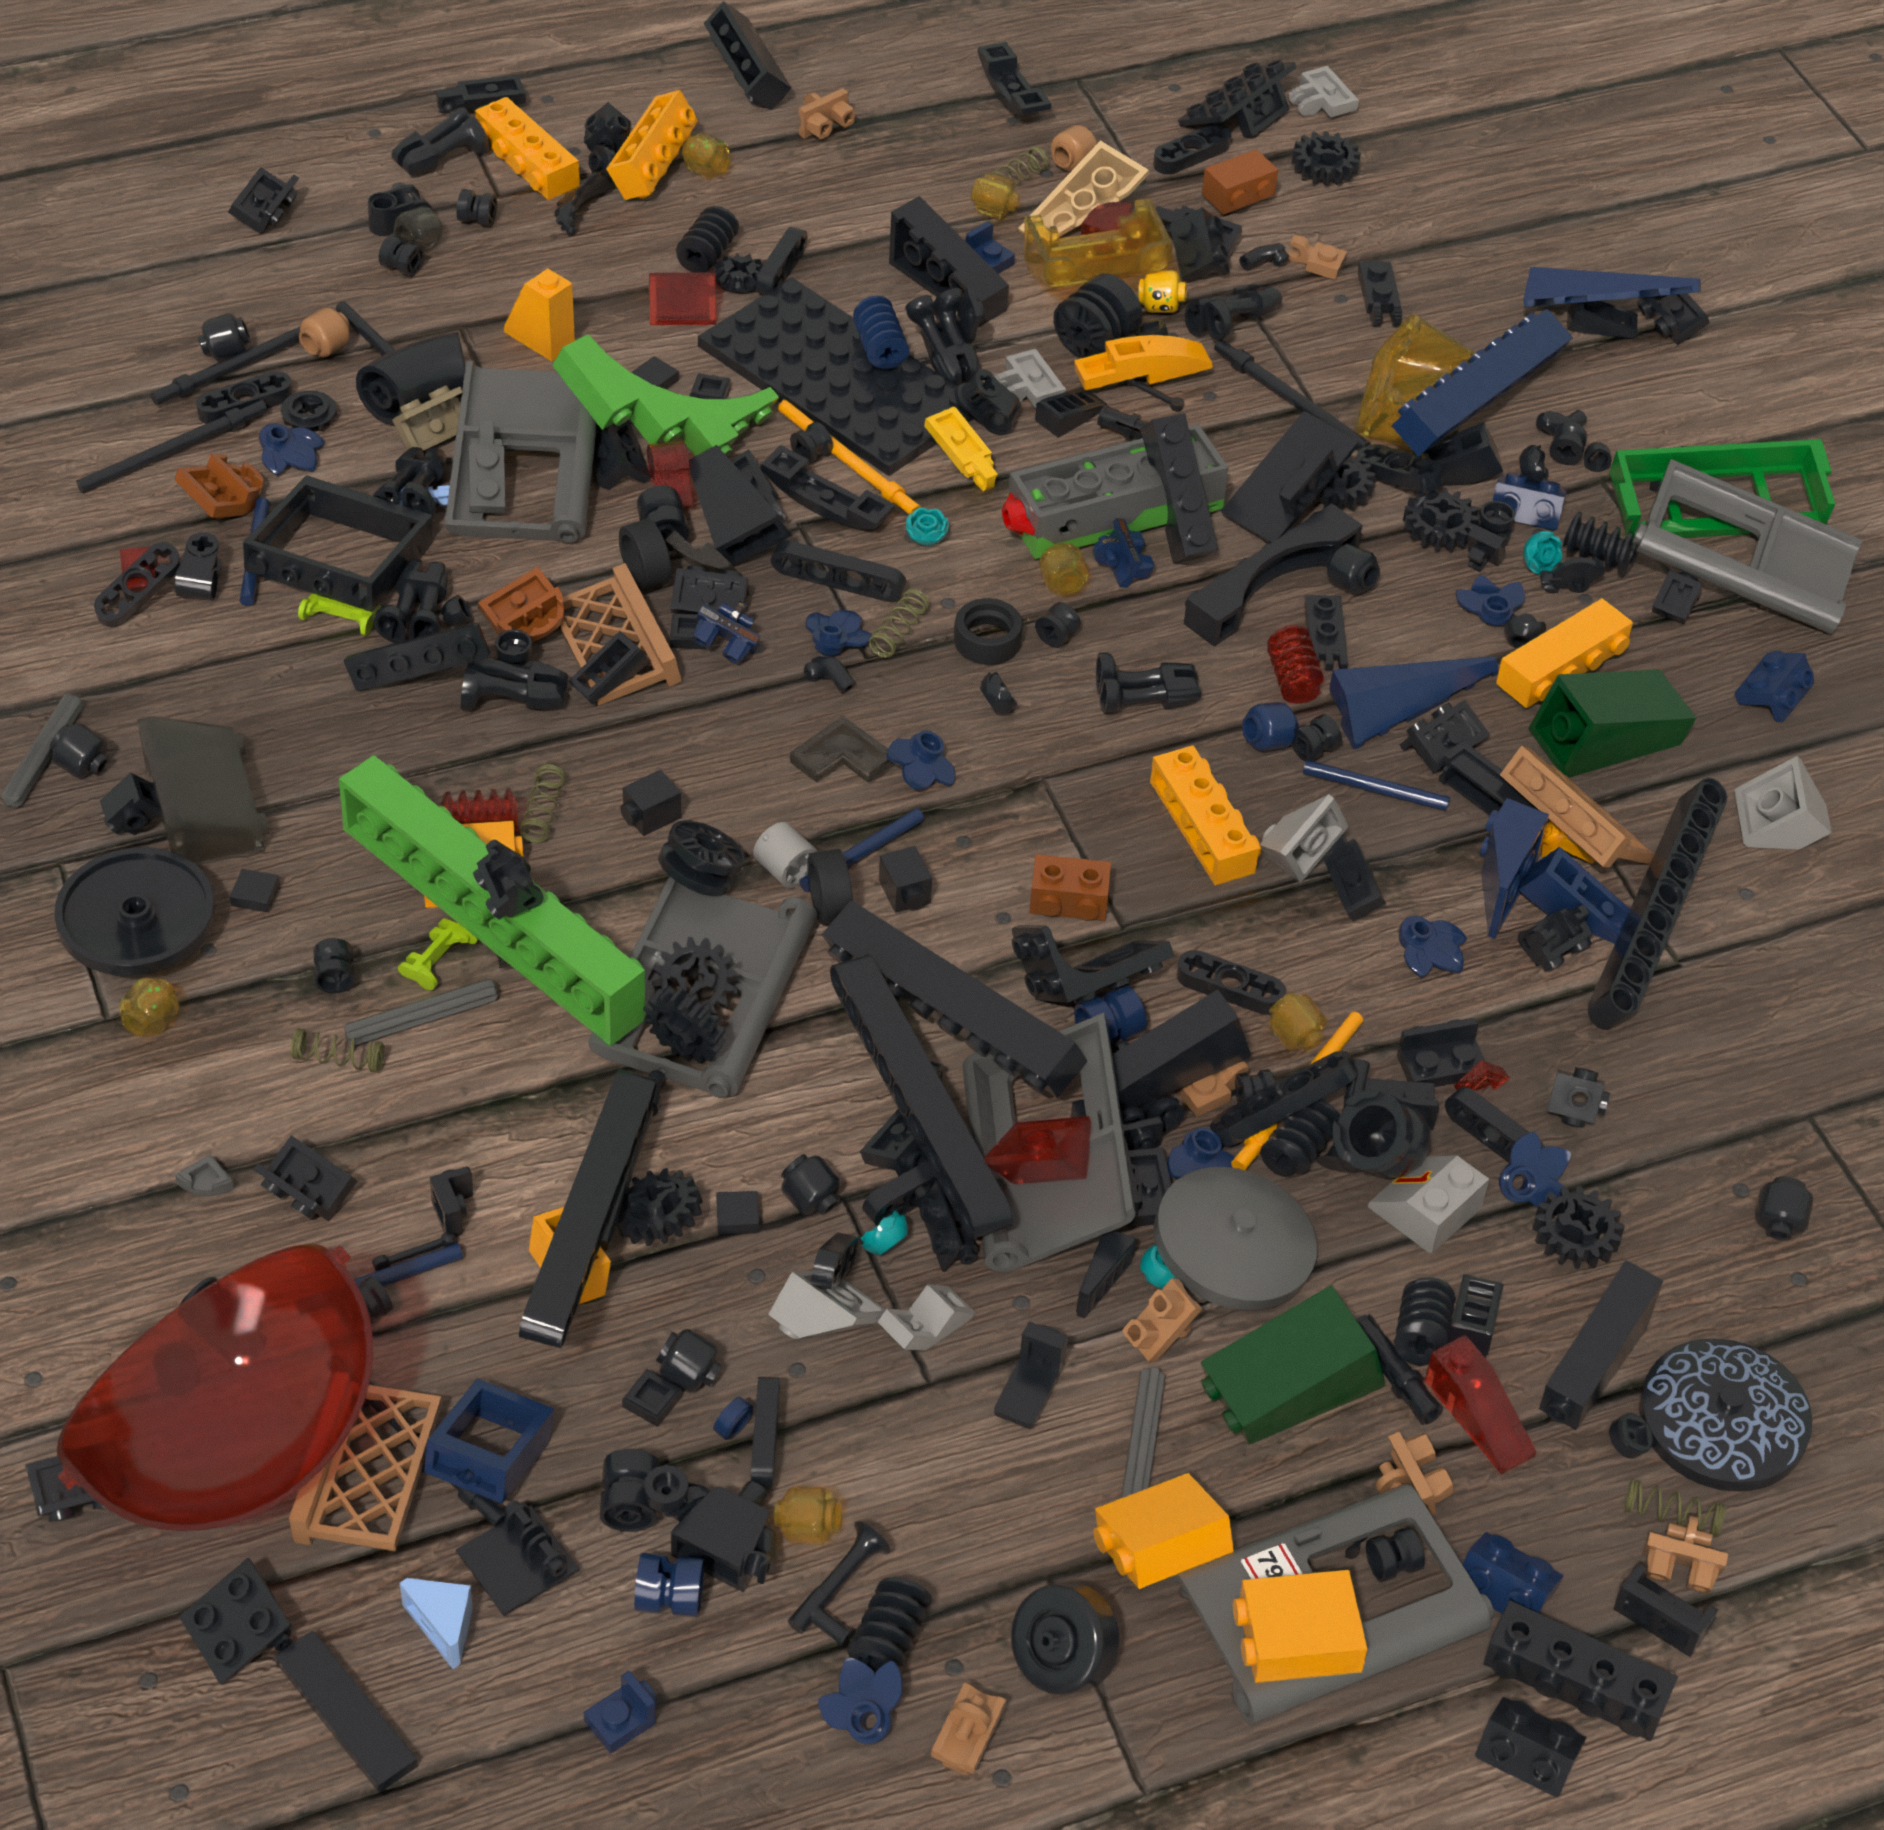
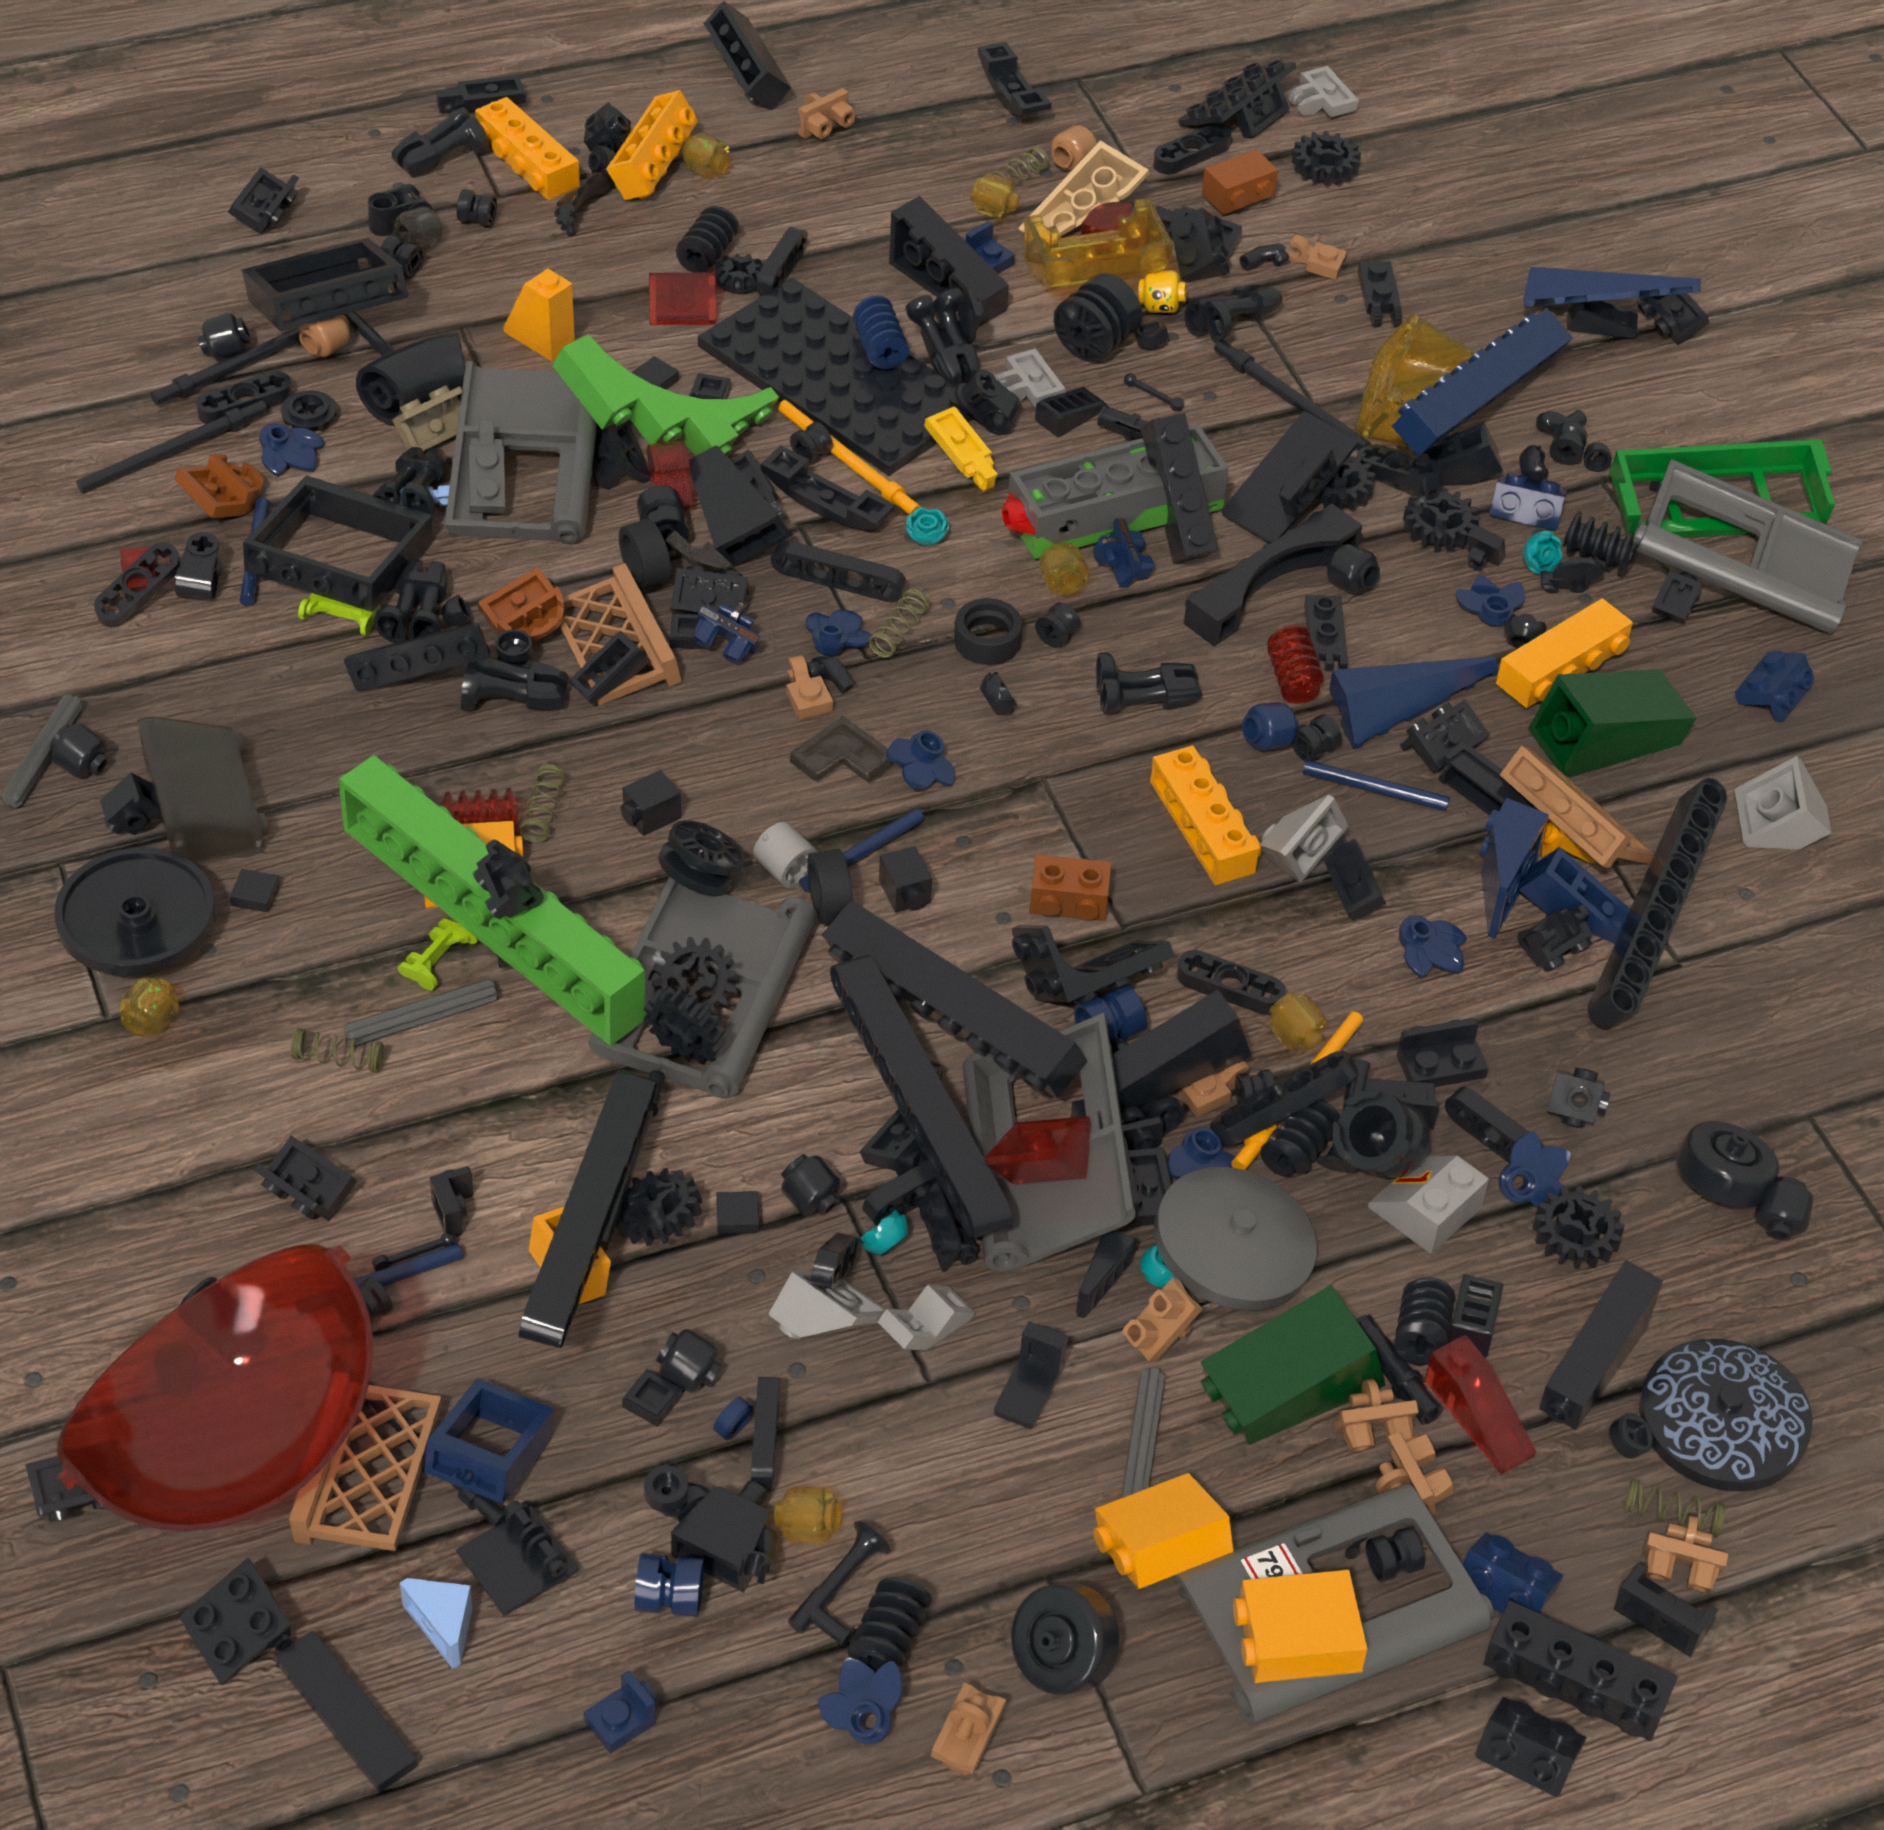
dark grey tile [175,1154,234,1196] -> none
black wheel [313,938,354,993] -> none
black wheel [600,1449,660,1532] -> none
light orange slope [1074,335,1213,391] -> none
clear red tile [1454,1060,1510,1091] -> none
black wheel [1478,501,1515,547] -> none
none -> black window [241,237,408,331]
none -> medium nougat plate [786,655,833,720]
none -> medium nougat hips [1333,1379,1419,1453]
none -> black wheel [1677,1121,1779,1208]

